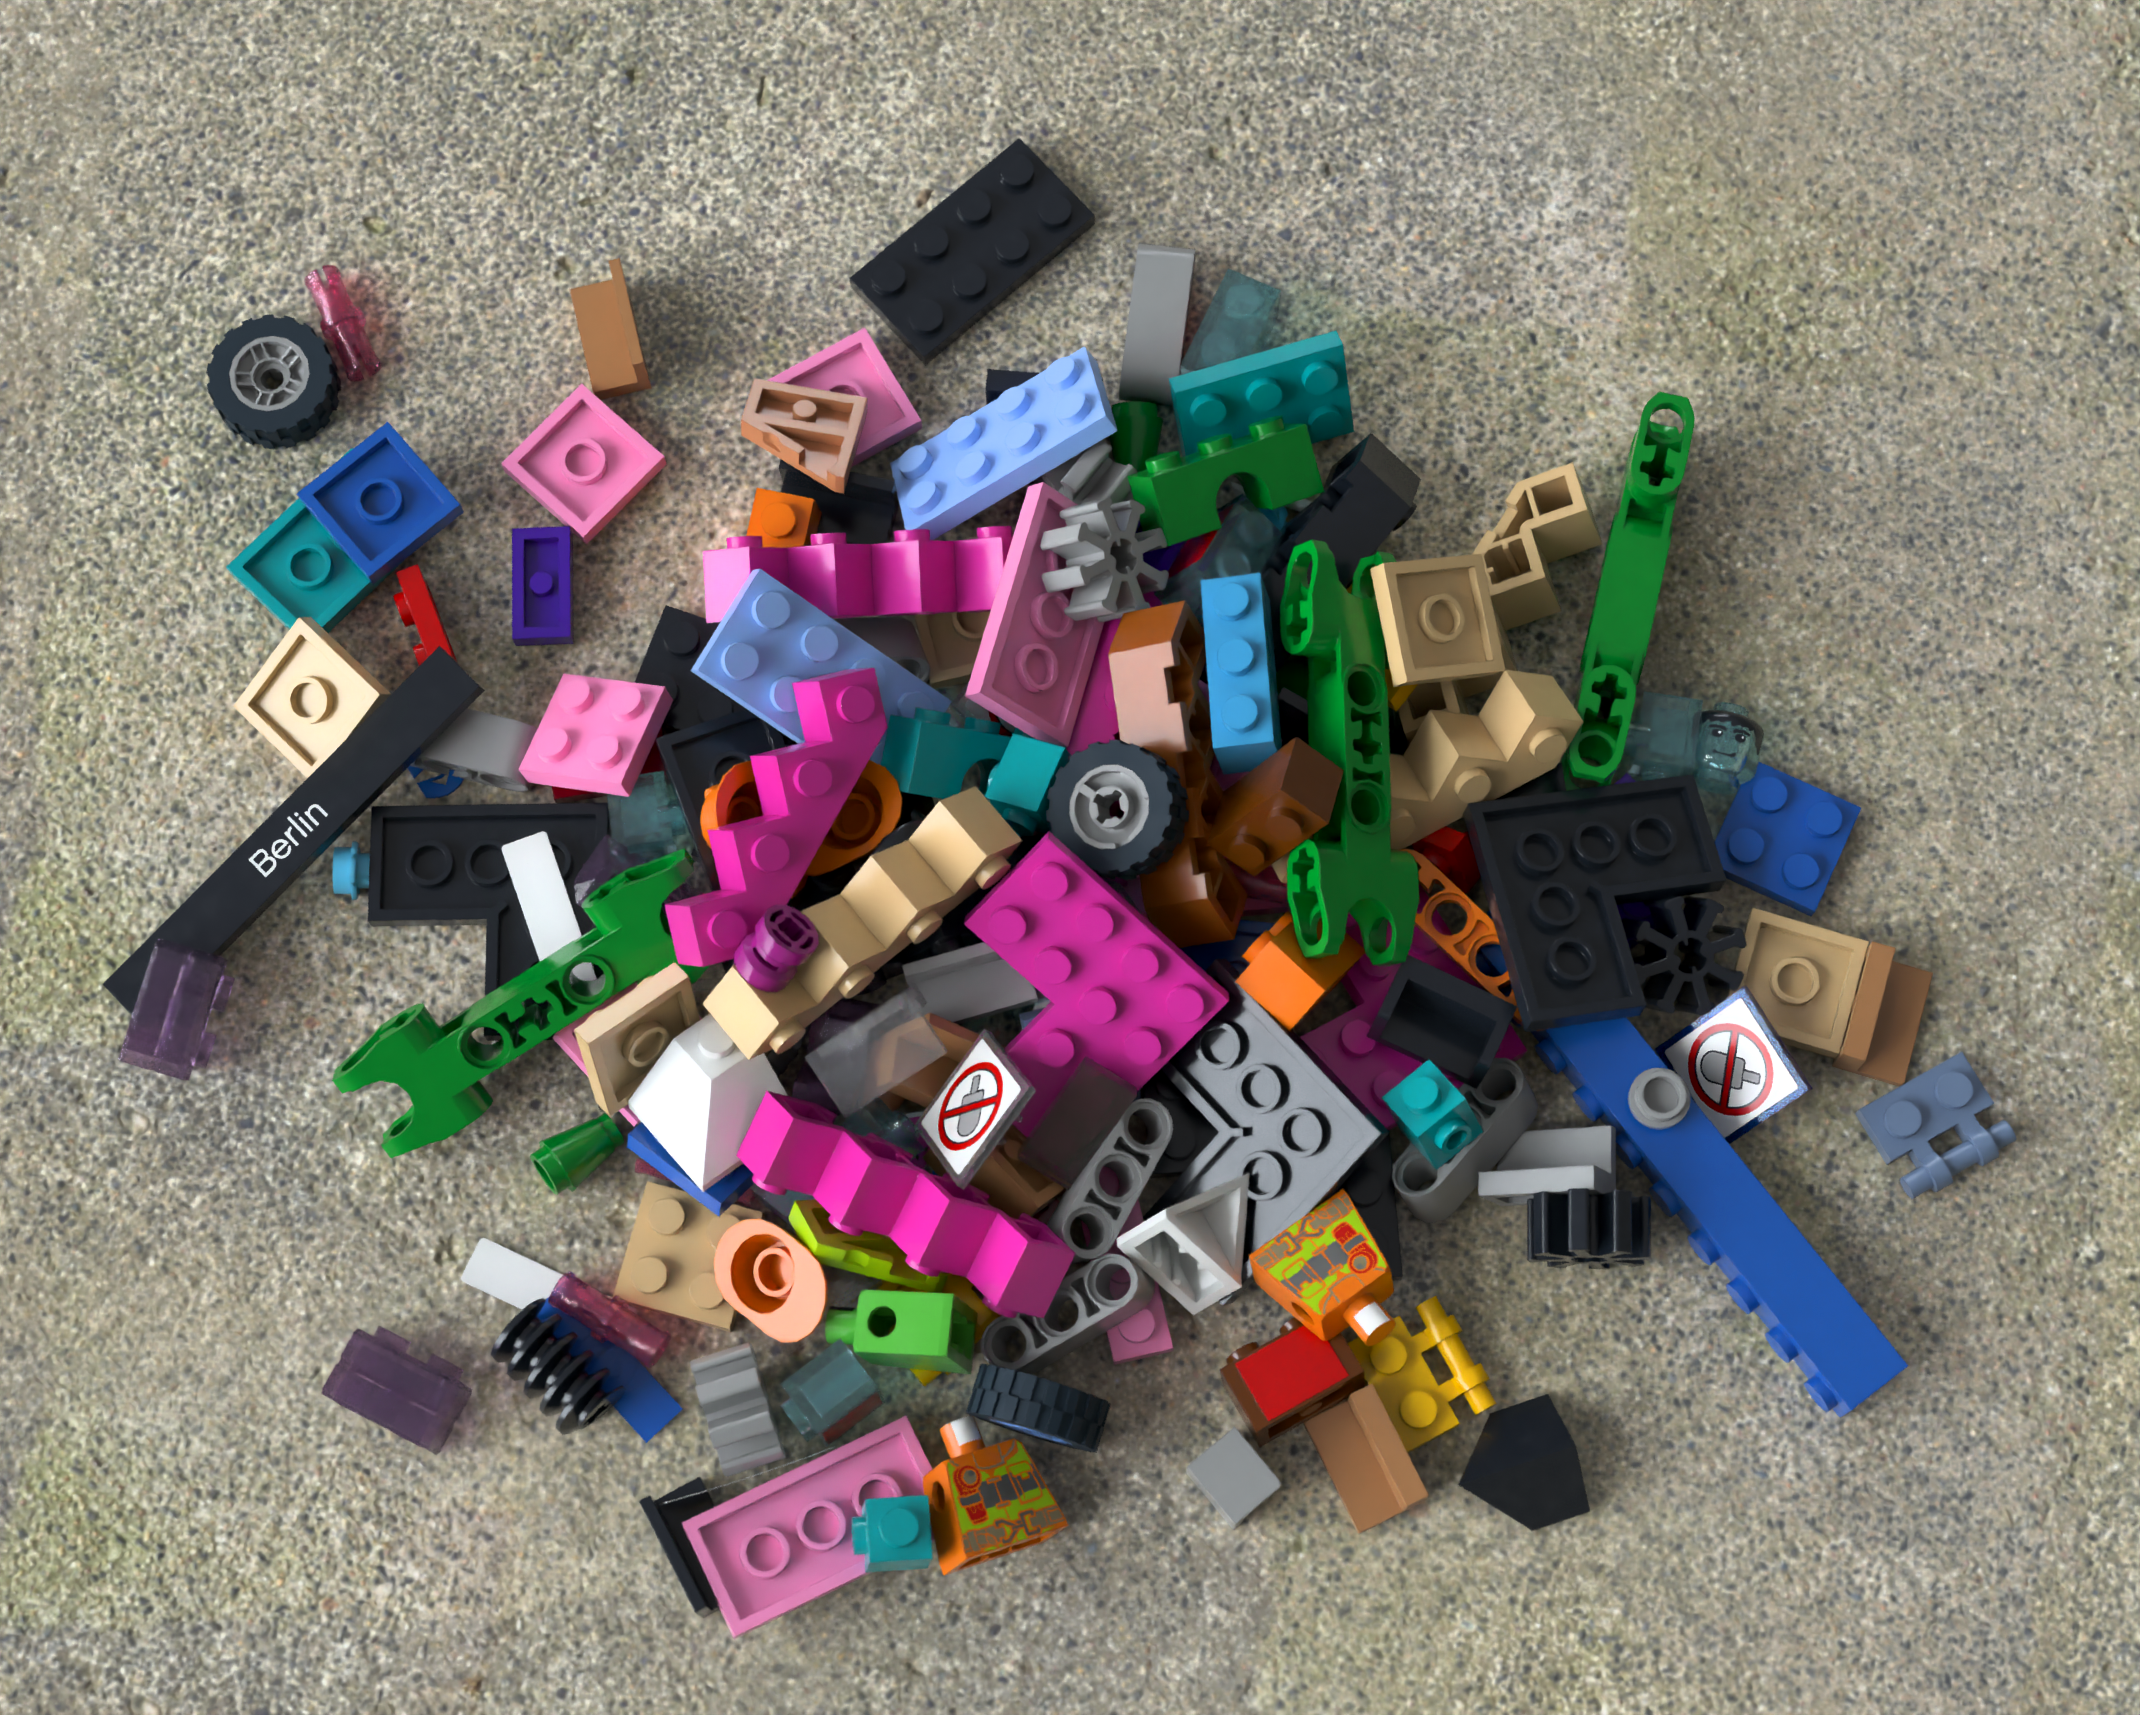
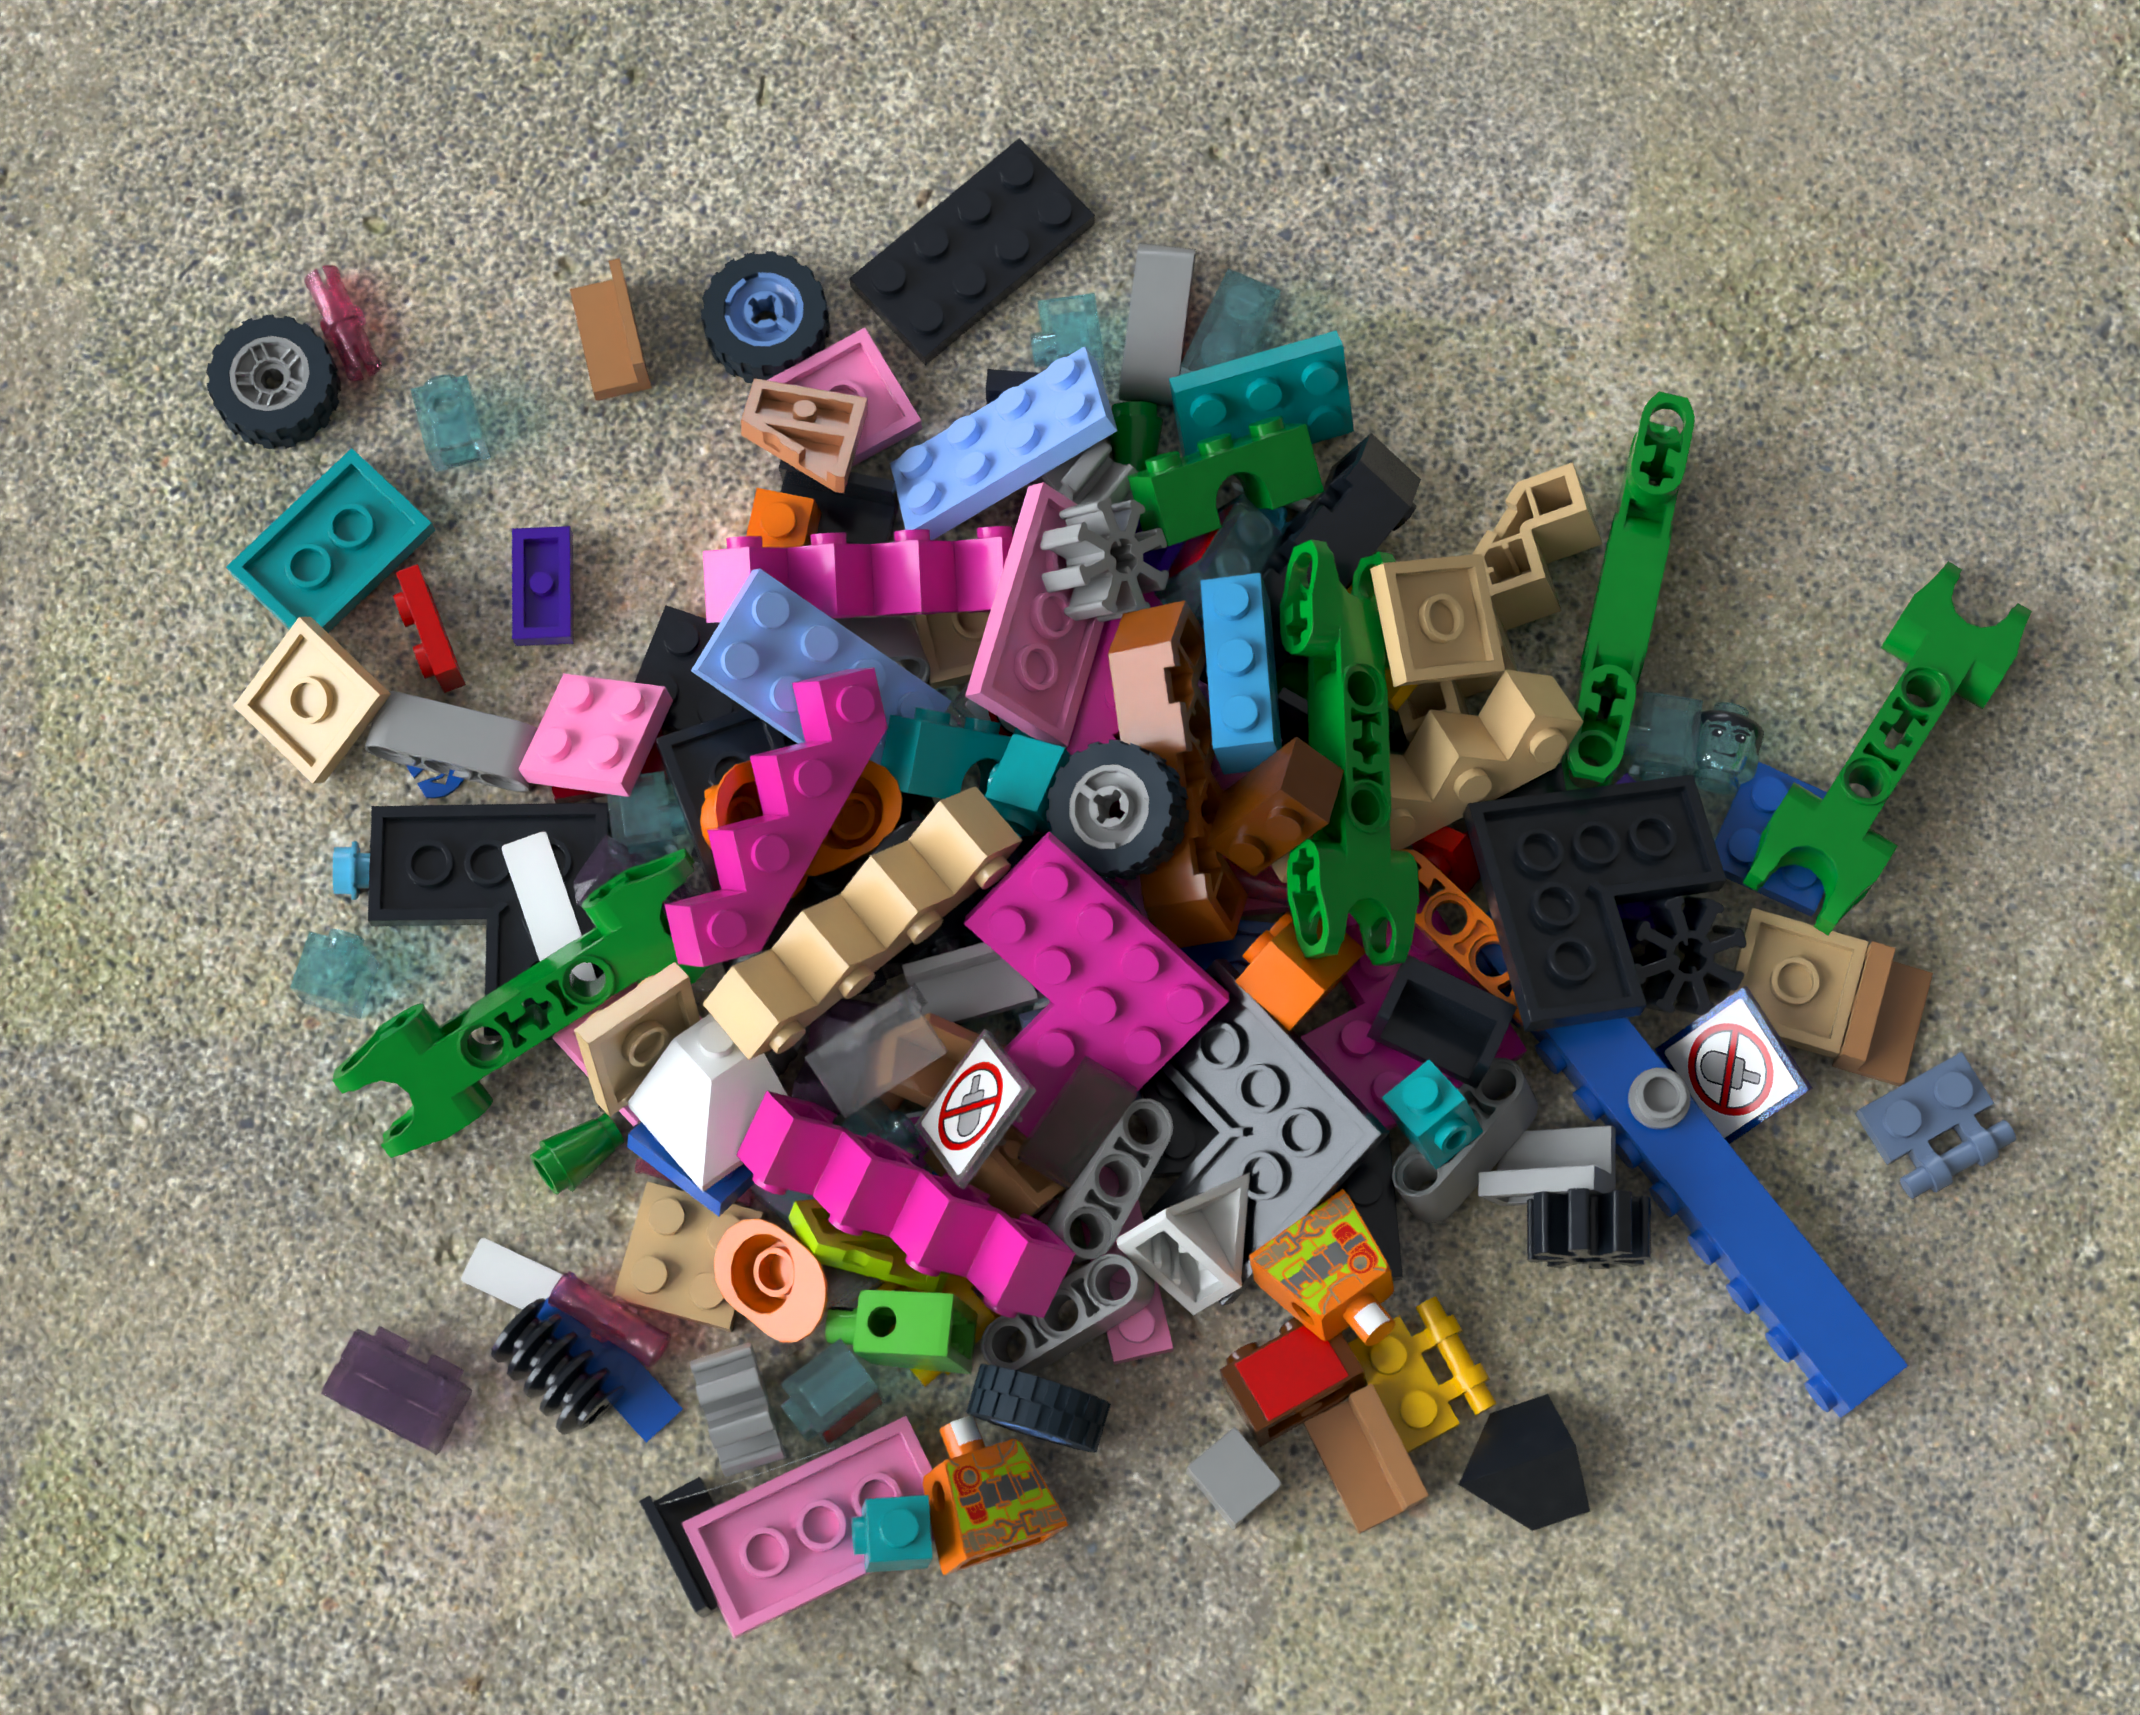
black tile [102,646,485,1028] -> none
clear purple brick [118,939,235,1081] -> none
blue plate [297,422,464,584] -> none
bright pink plate [501,384,667,545] -> none
magenta wheel [734,905,819,992] -> none
none -> clear light blue brick [290,929,379,1020]
none -> clear light blue brick [411,374,491,472]
none -> black wheel [701,251,830,384]
none -> clear light blue brick [1030,293,1105,379]
none -> green piece [1743,561,2032,936]

